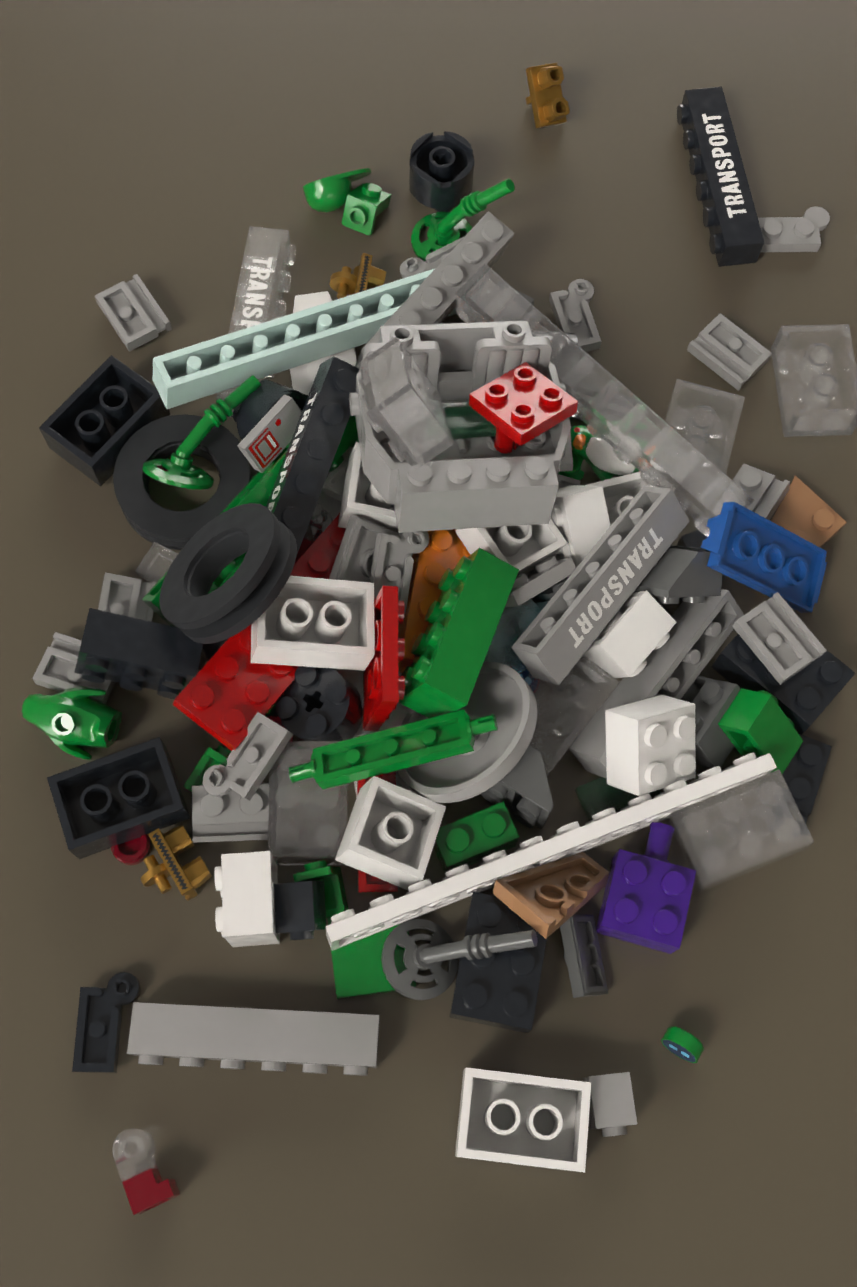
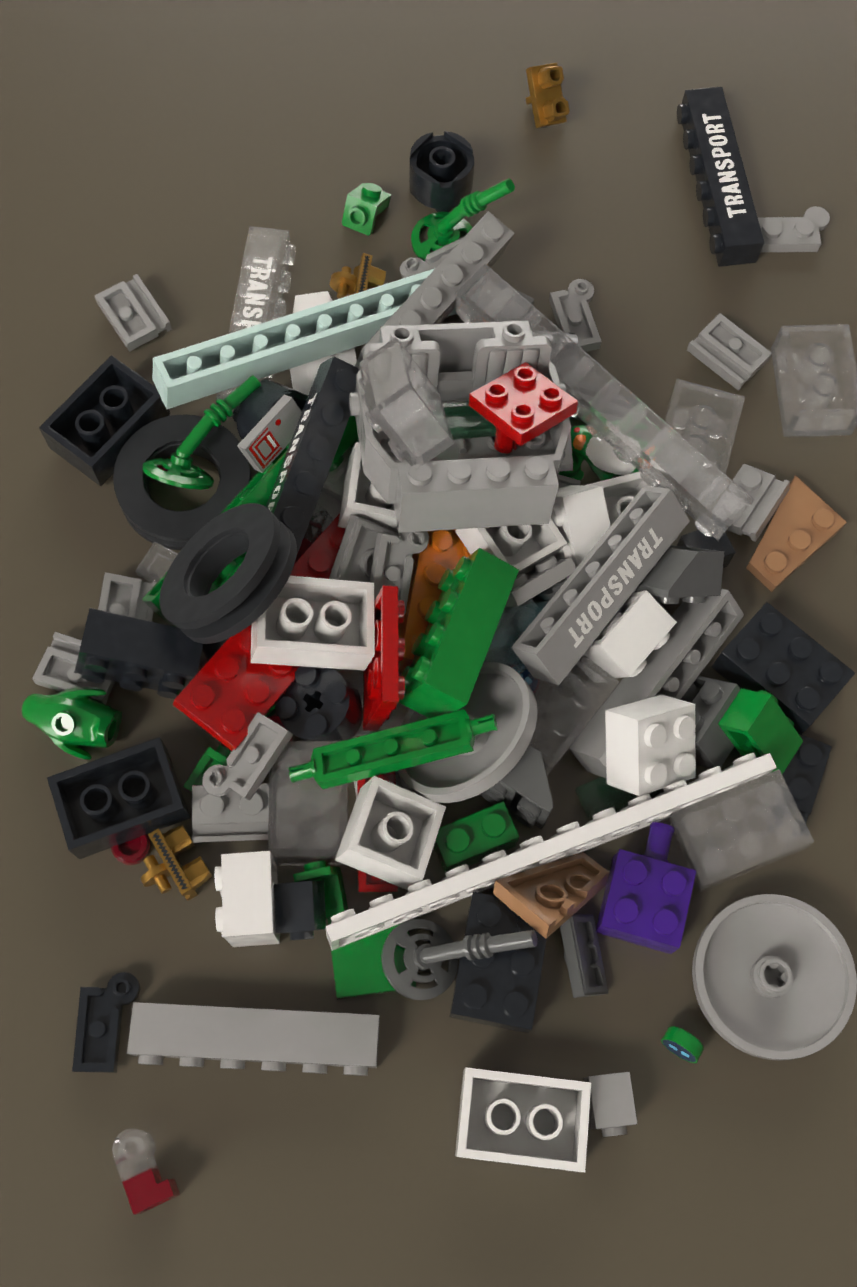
green cap [303,168,372,213] -> none
blue brick [701,502,827,613] -> none
light grey plate [732,592,827,685] -> none
none -> light grey dish [692,894,857,1060]

